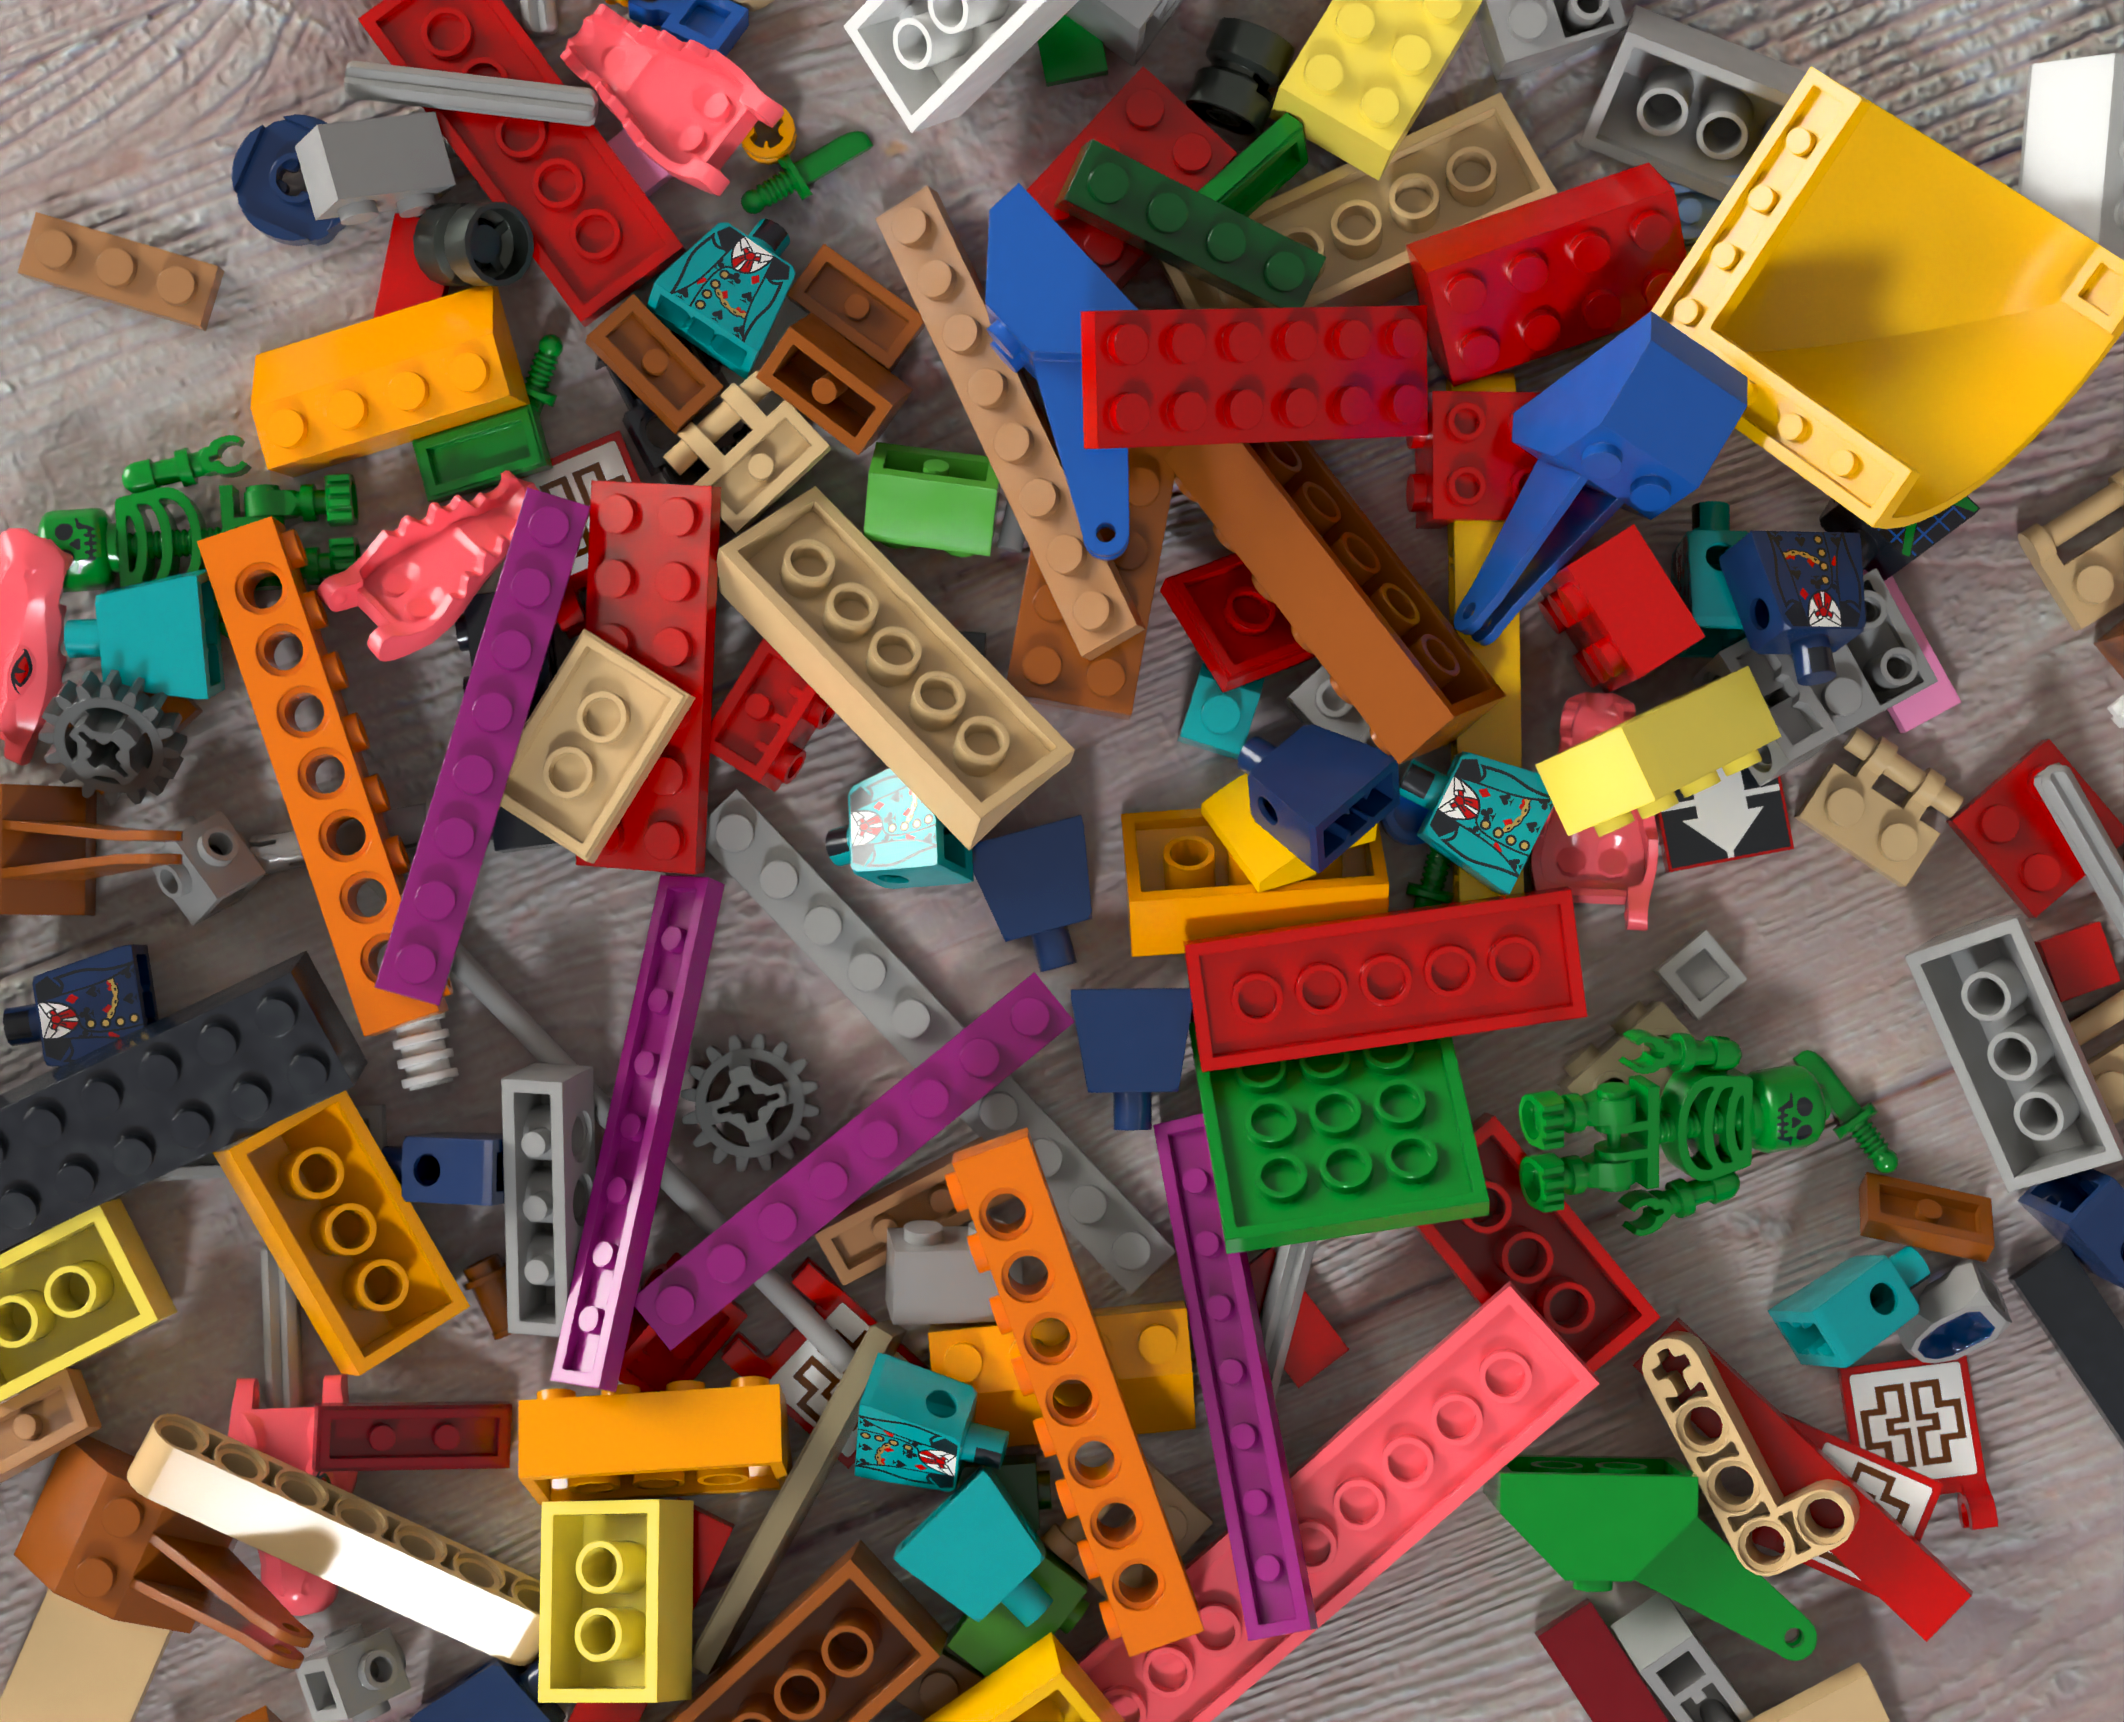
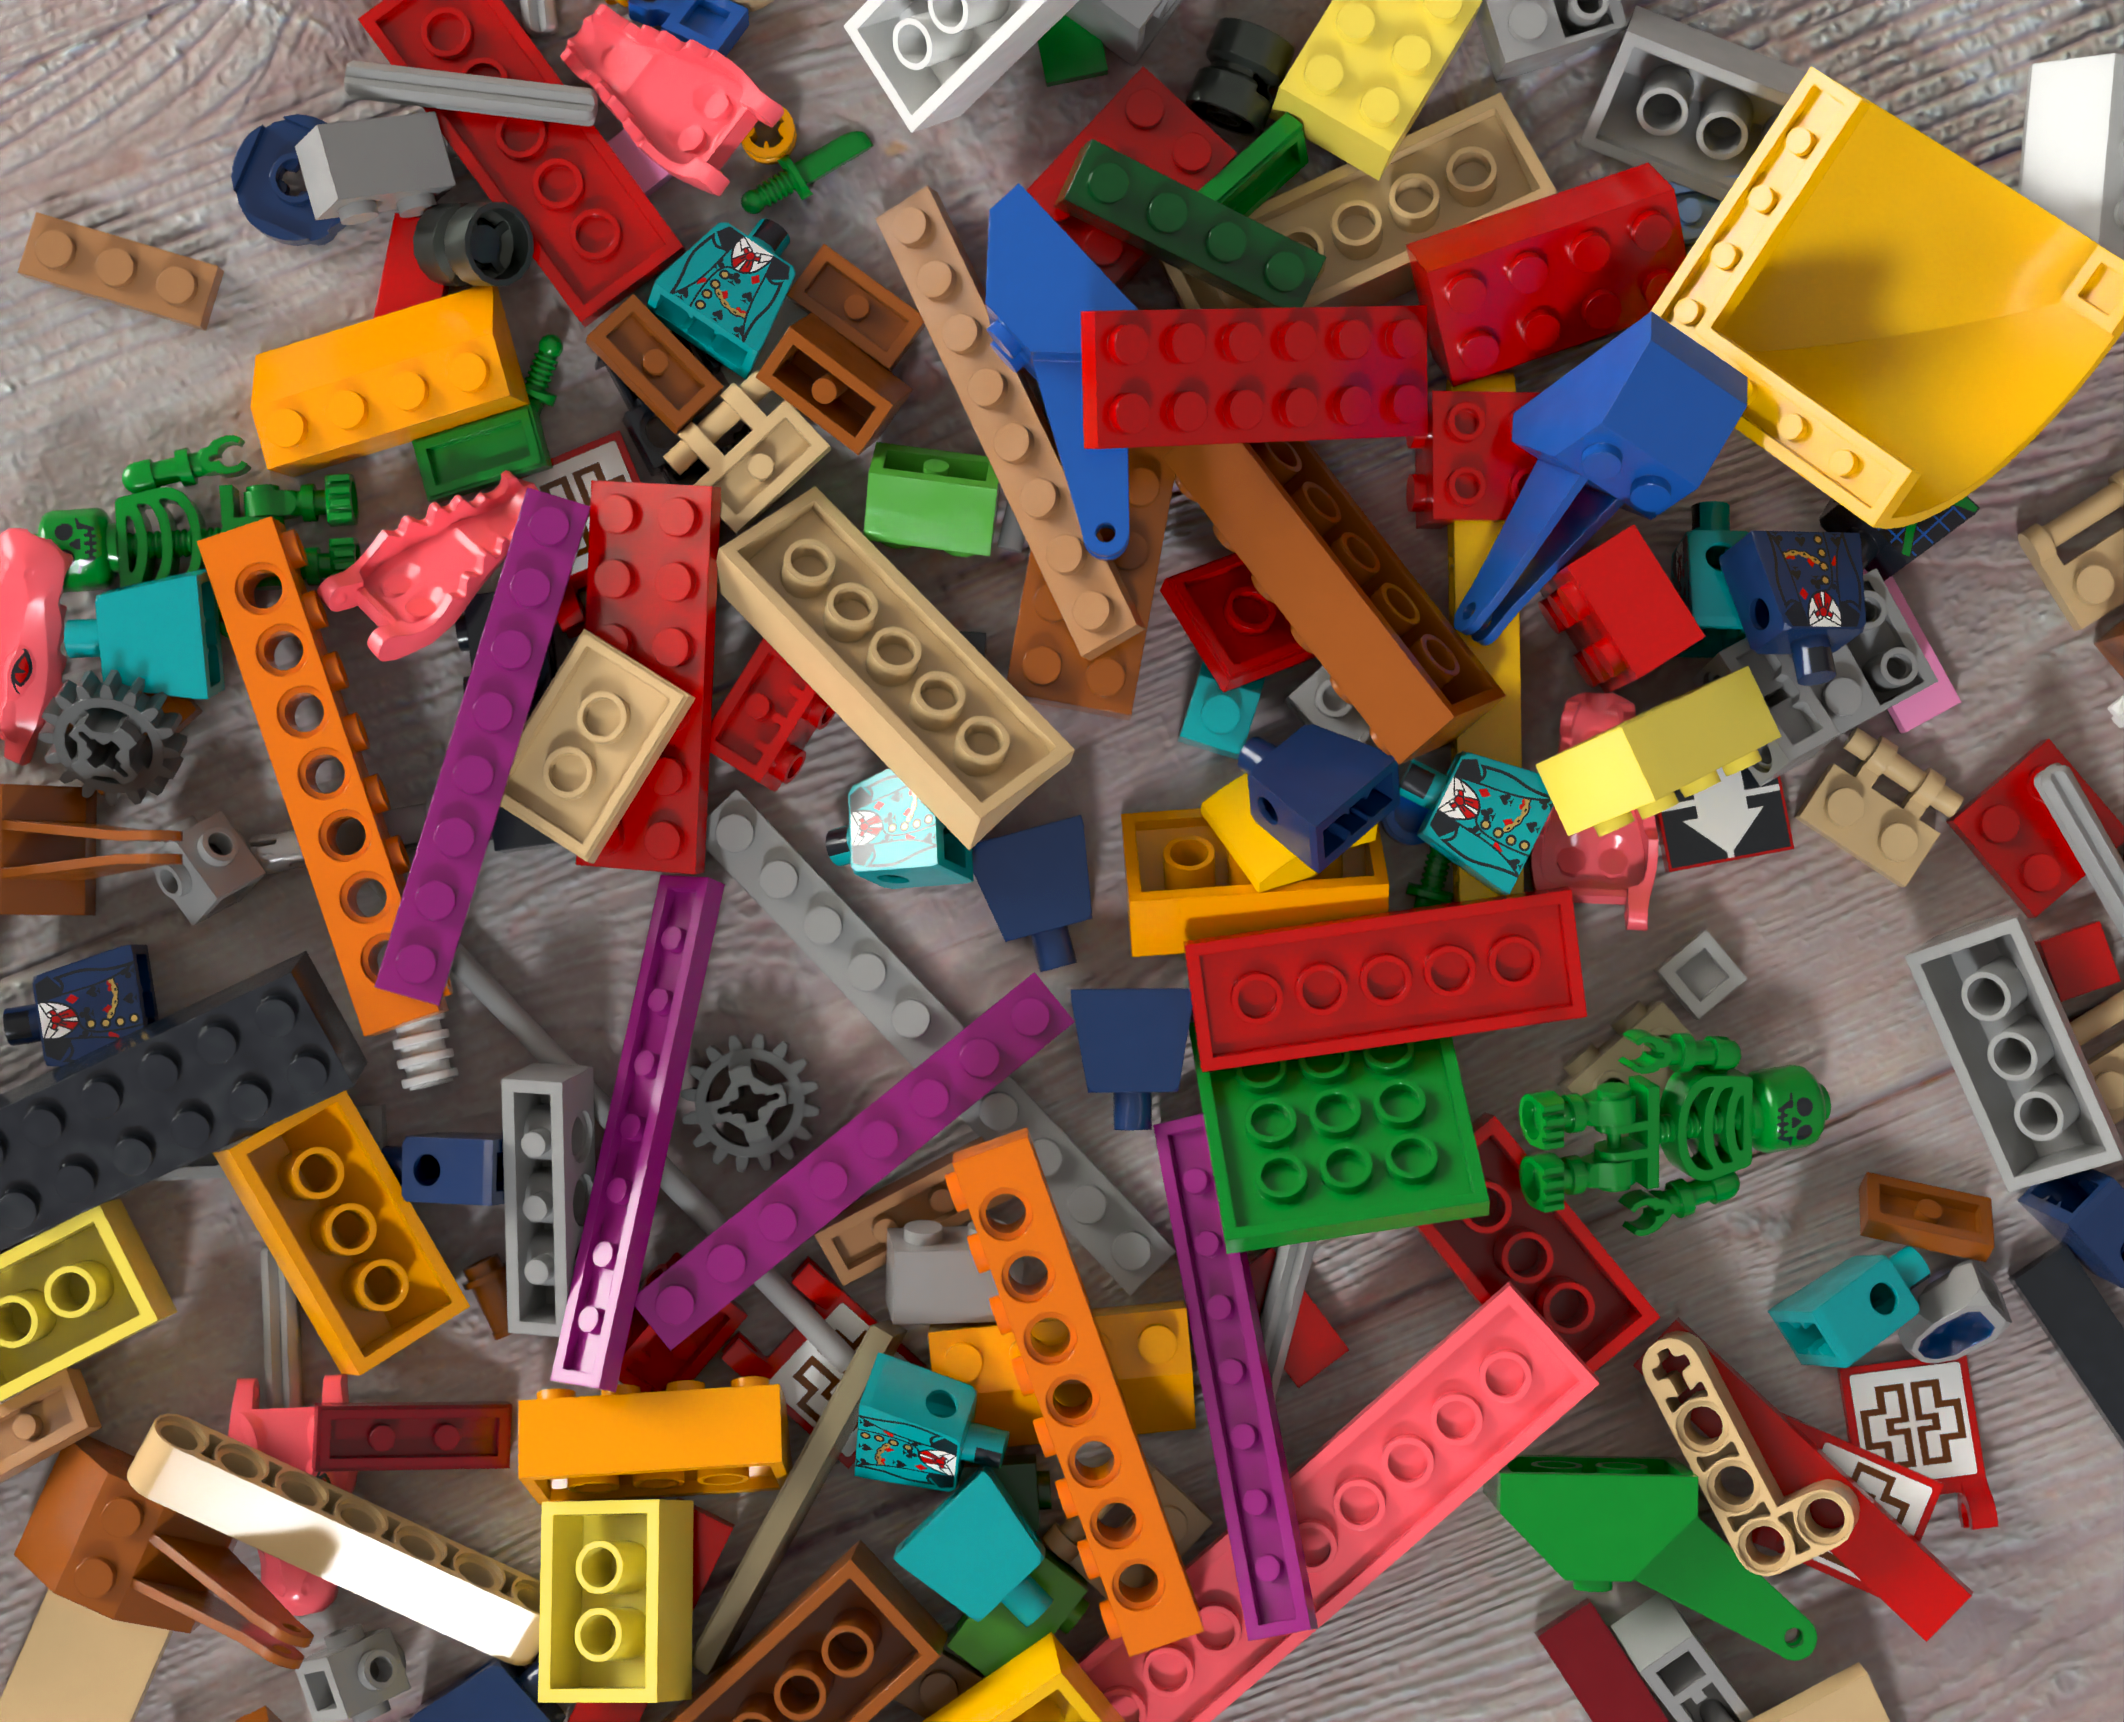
green piece [1793,1050,1898,1174] -> none

